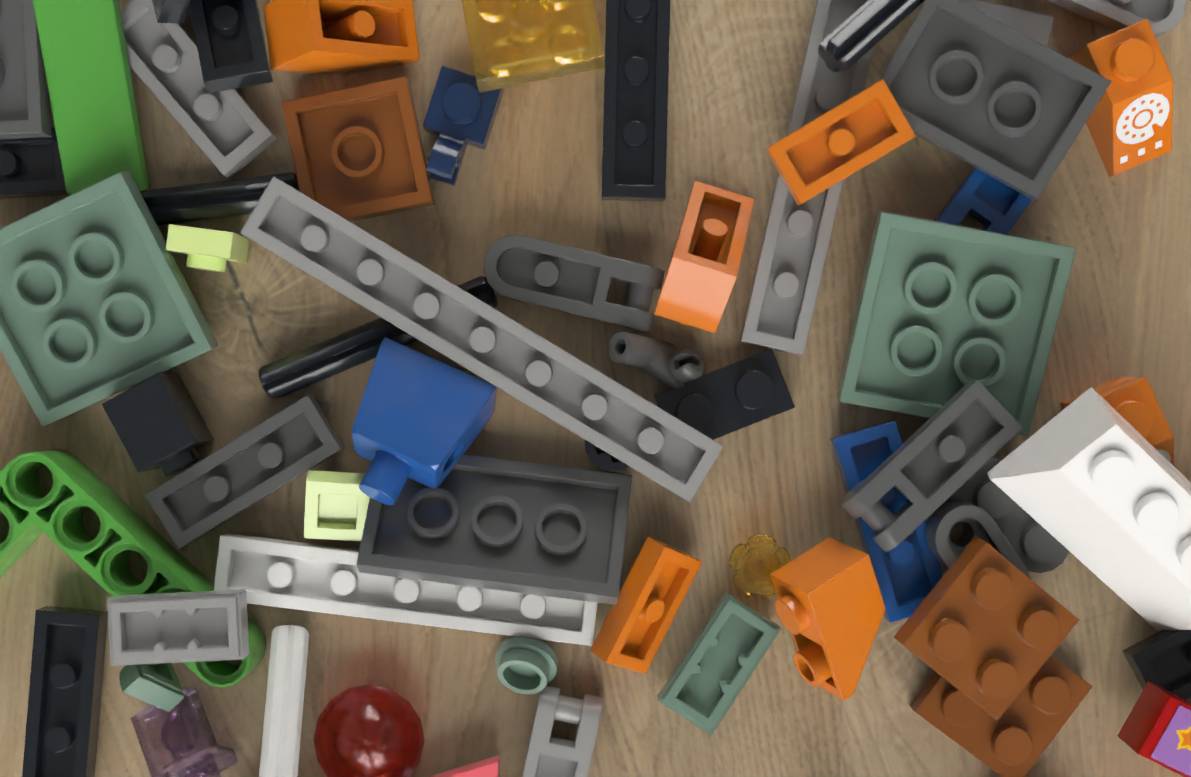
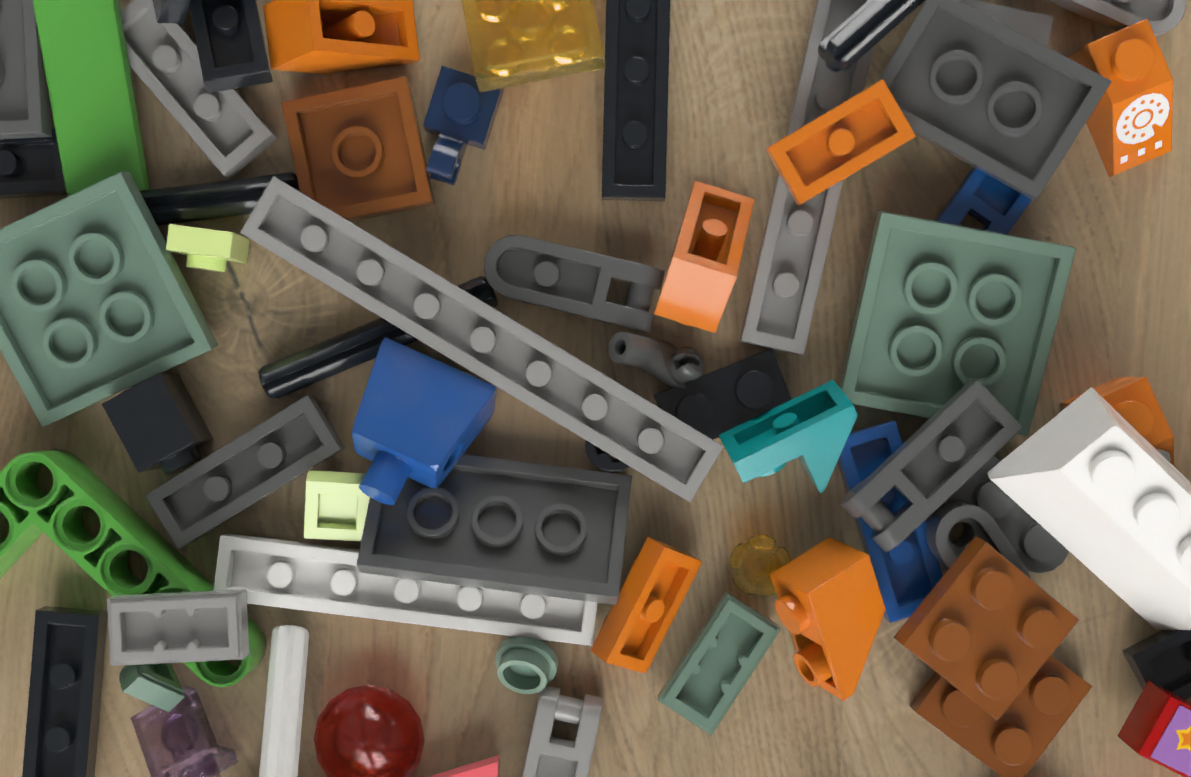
none -> teal slope [719,379,858,493]

